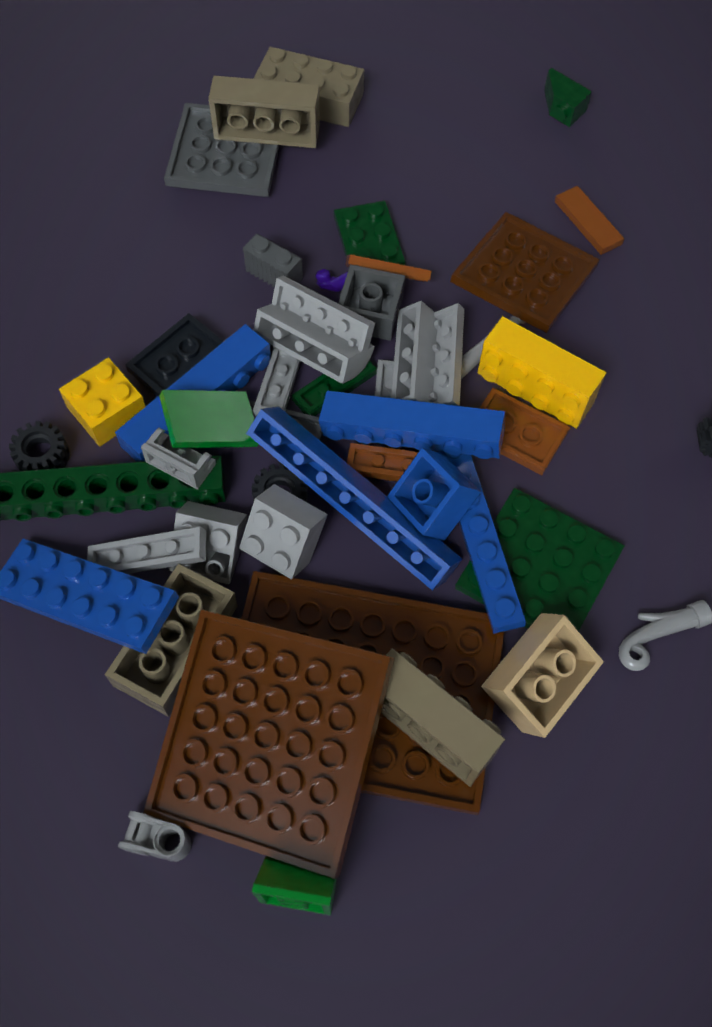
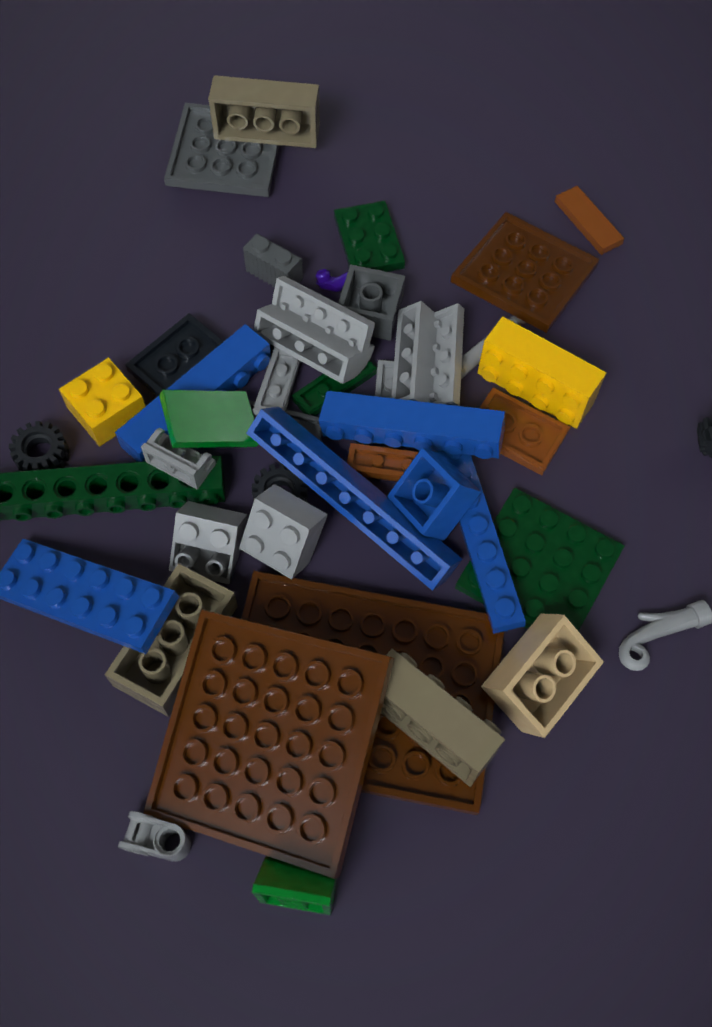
light grey plate [87,526,206,574] -> none
dark tan brick [254,47,364,127] -> none
dark orange tile [345,254,431,282] -> none
dark green slope [544,68,592,127] -> none

